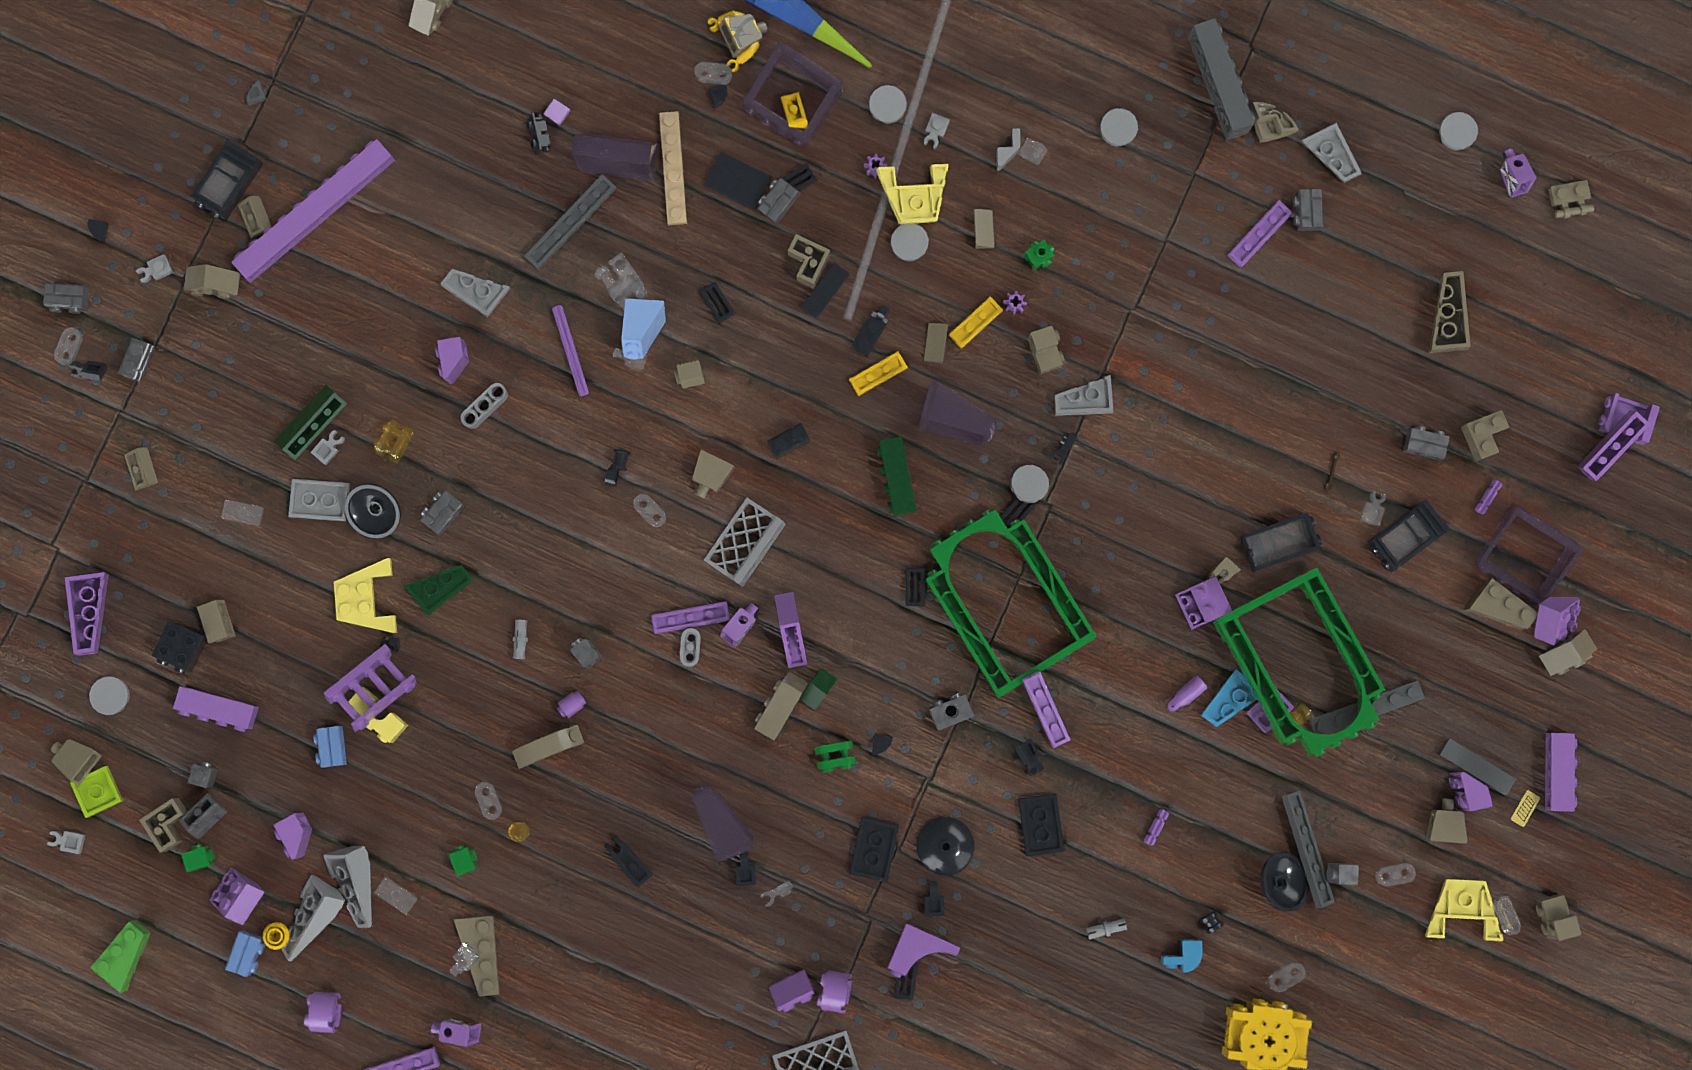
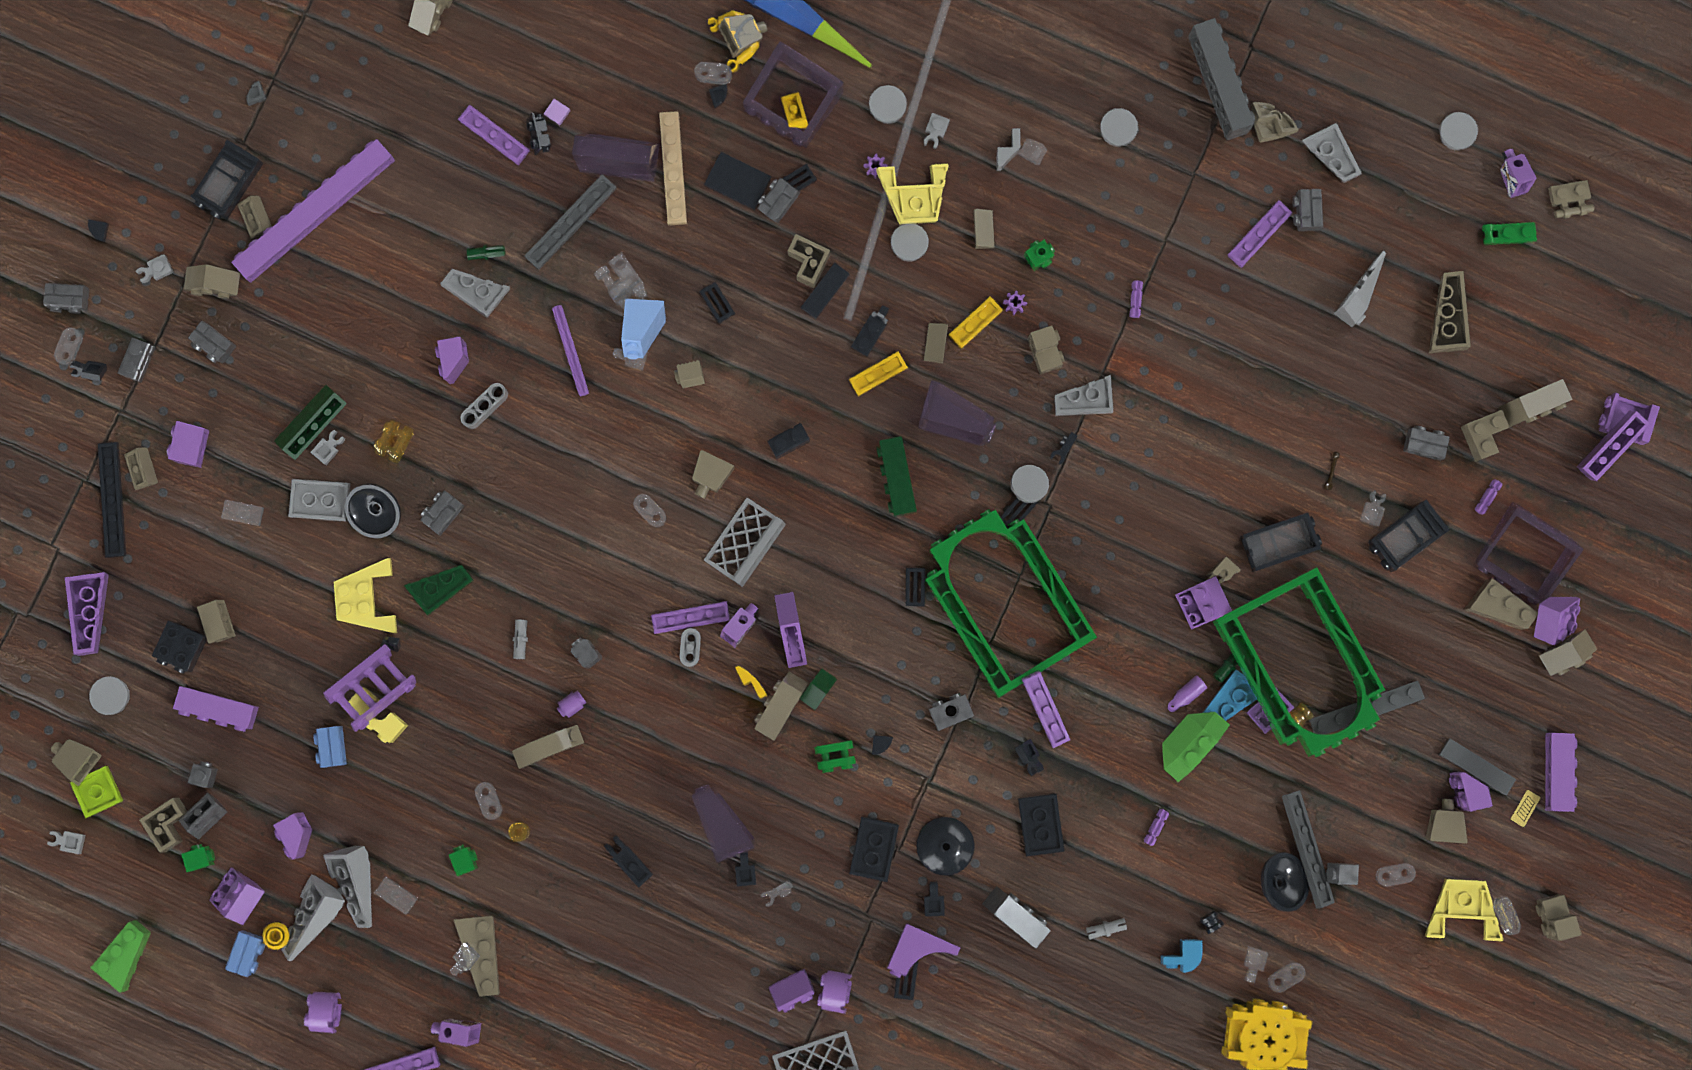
black connector [605,448,631,487] -> none
none -> black tile [98,442,126,558]
none -> medium lavender slope [167,421,209,468]
none -> flat silver brick [188,320,236,364]
none -> medium lavender tile [458,105,530,166]
none -> dark green axle [467,245,506,261]
none -> yellow slope [735,666,768,699]
none -> wedge [982,886,1051,948]
none -> medium lavender axle [1130,280,1143,318]
none -> bright green wedge [1162,712,1230,782]
none -> dark green axle [1213,654,1238,683]
none -> clear plate [1243,947,1268,983]
none -> light grey wedge [1333,251,1386,327]
none -> green plate [1482,222,1537,245]
none -> dark tan wedge [1498,379,1573,427]

